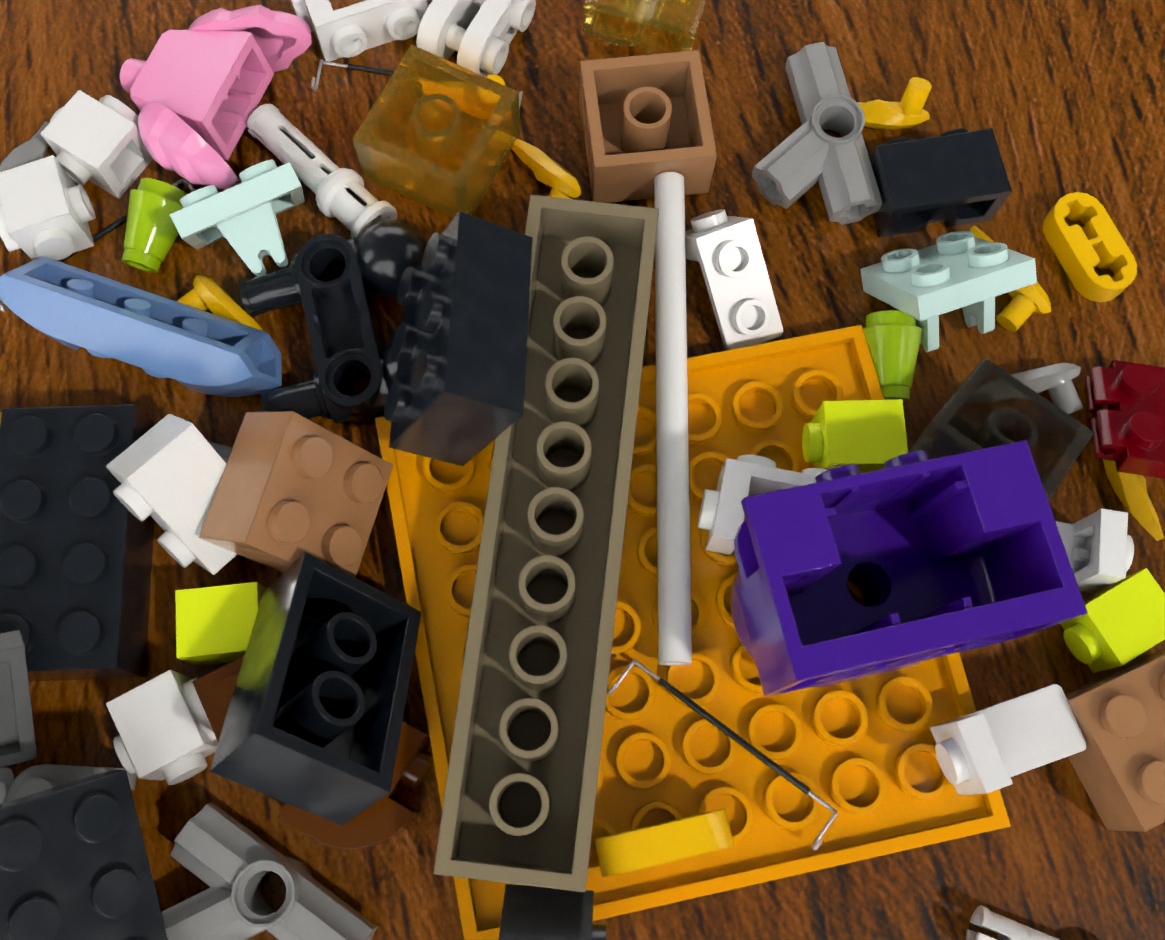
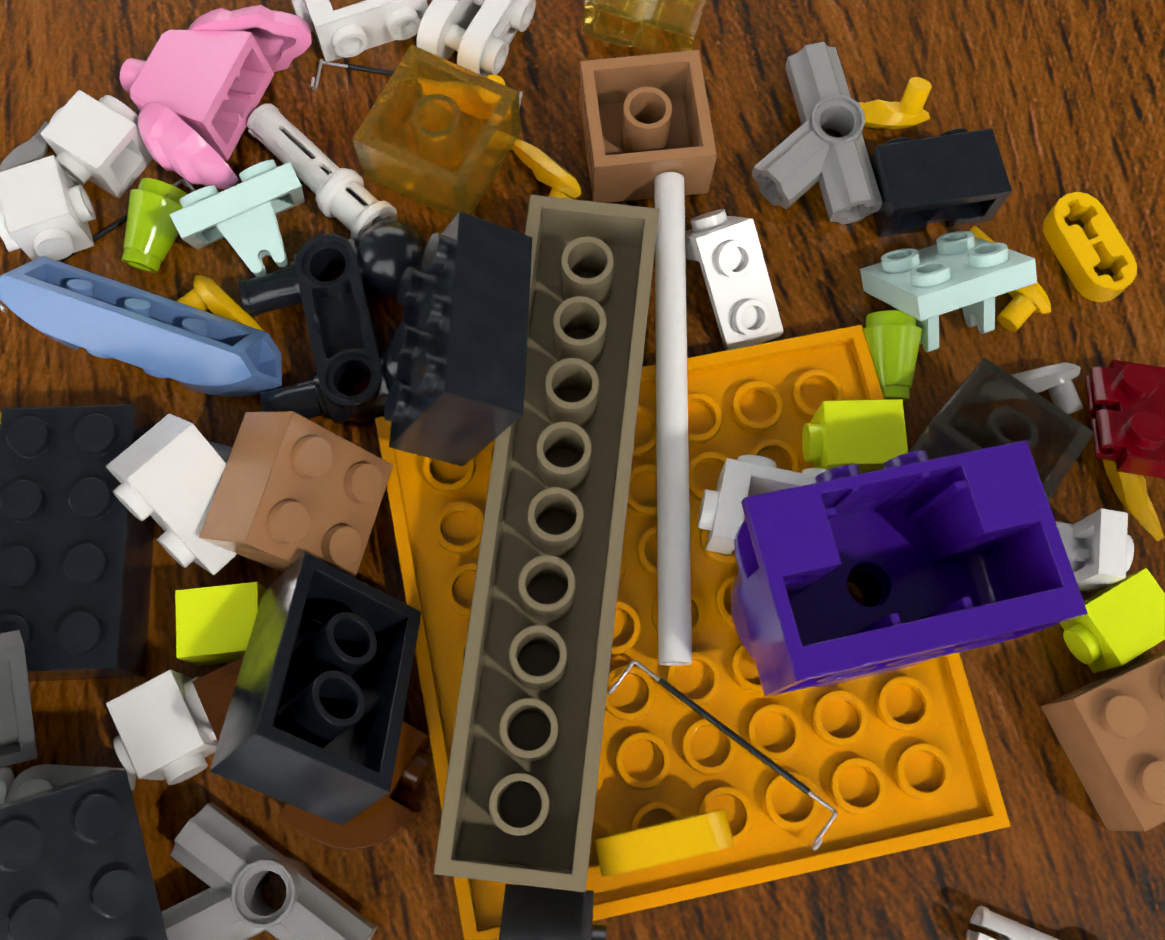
white bracket [930,684,1087,795] -> none

